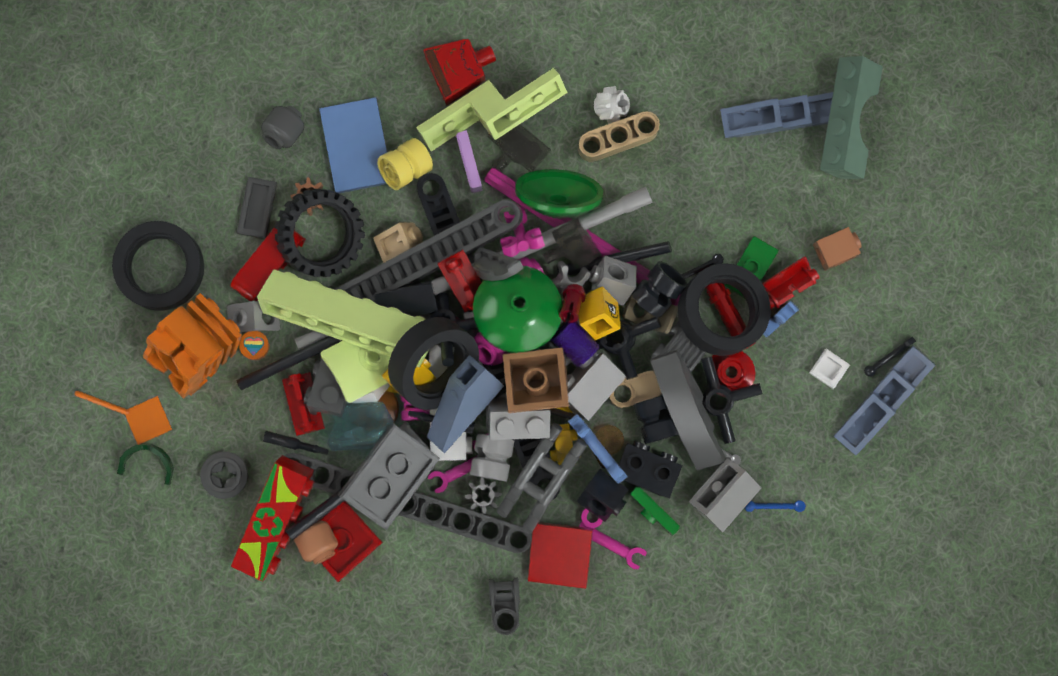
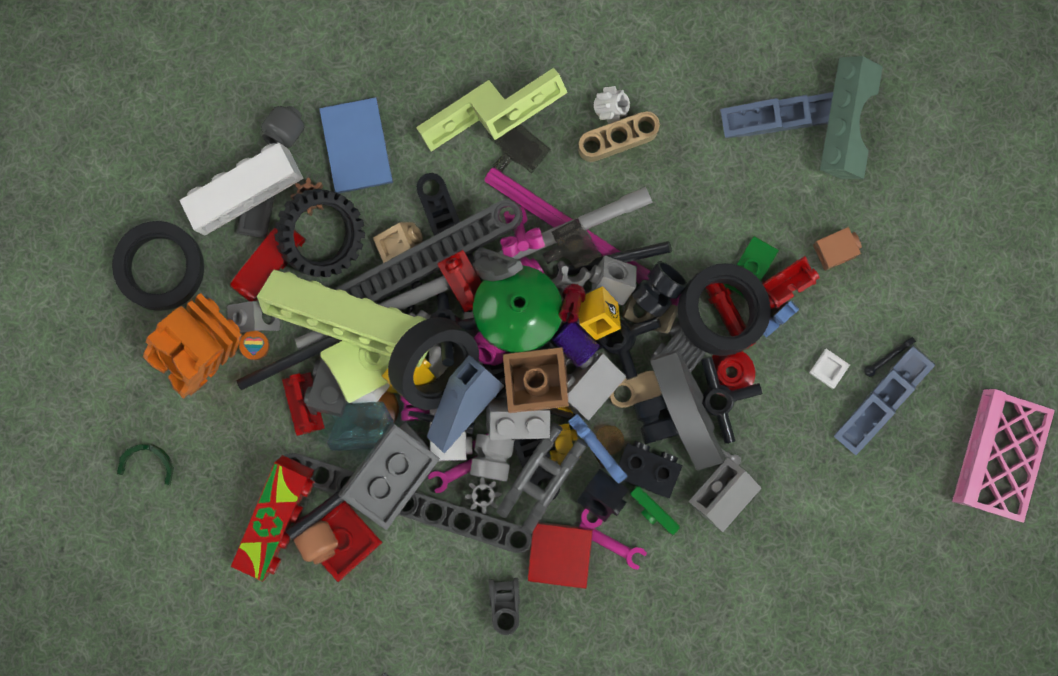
orange piece [74,391,172,445] -> none
dark grey gear [200,452,248,499] -> none
black piece [263,431,329,455] -> none
black slope [374,280,439,317] -> none
light yellow wheel [377,138,433,190] -> none
red torso [423,39,496,105] -> none
lavender tile [456,130,483,193] -> none
green dish [515,169,603,219] -> none
black hinge [681,254,724,279] -> none
blue hinge [744,500,806,512] -> none
none -> white brick [179,142,304,235]
none -> bright pink fence [952,389,1055,523]

